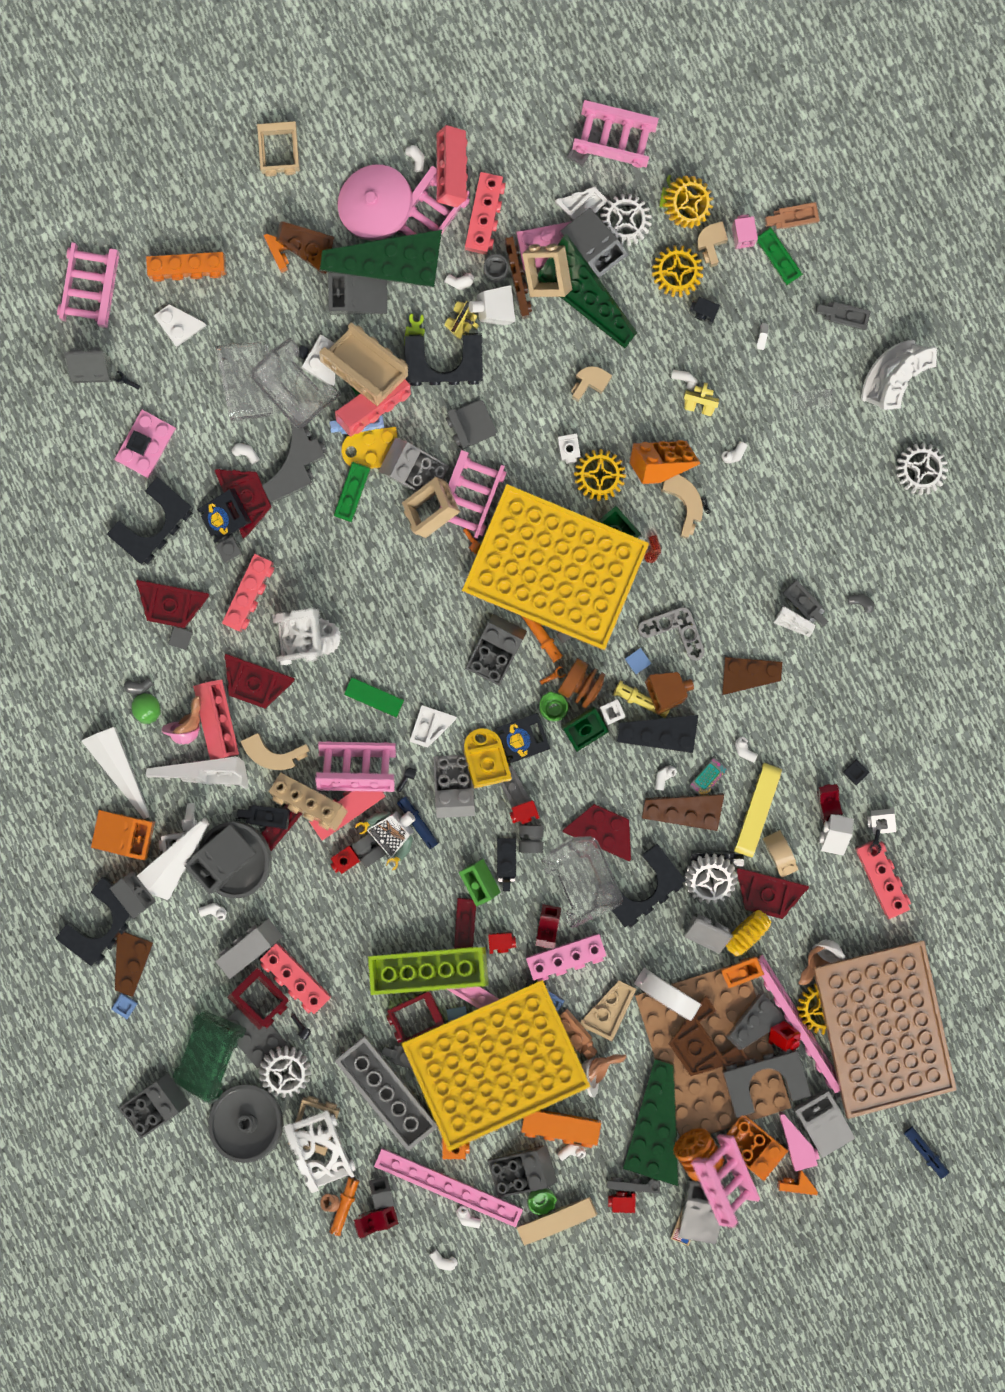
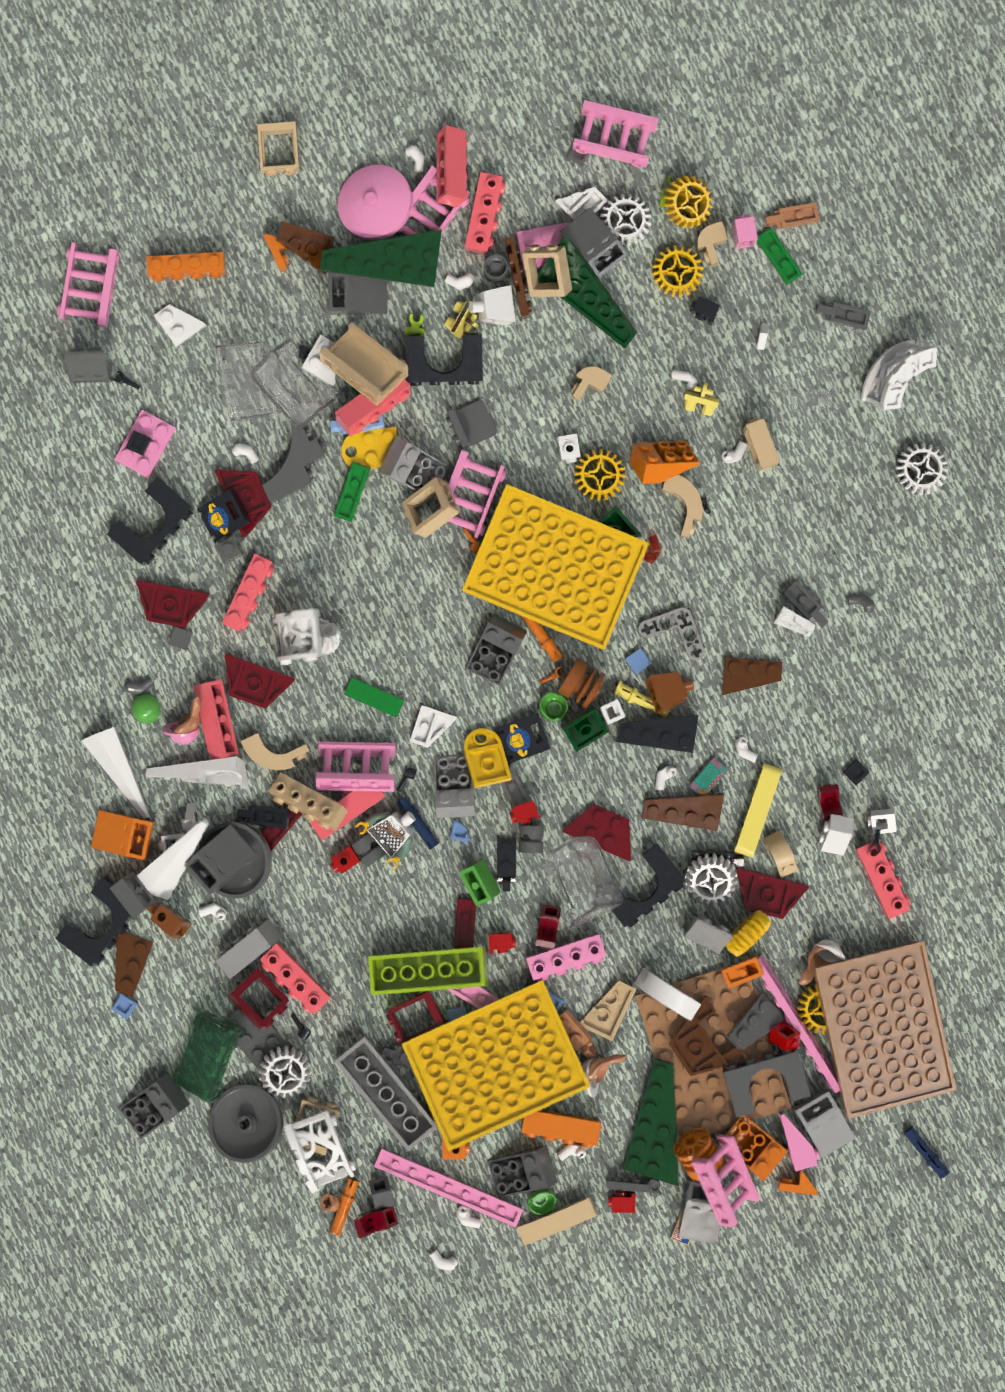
none -> dark orange torso [146,902,192,939]
none -> medium blue tile [450,820,469,843]
none -> tan window [742,417,780,472]

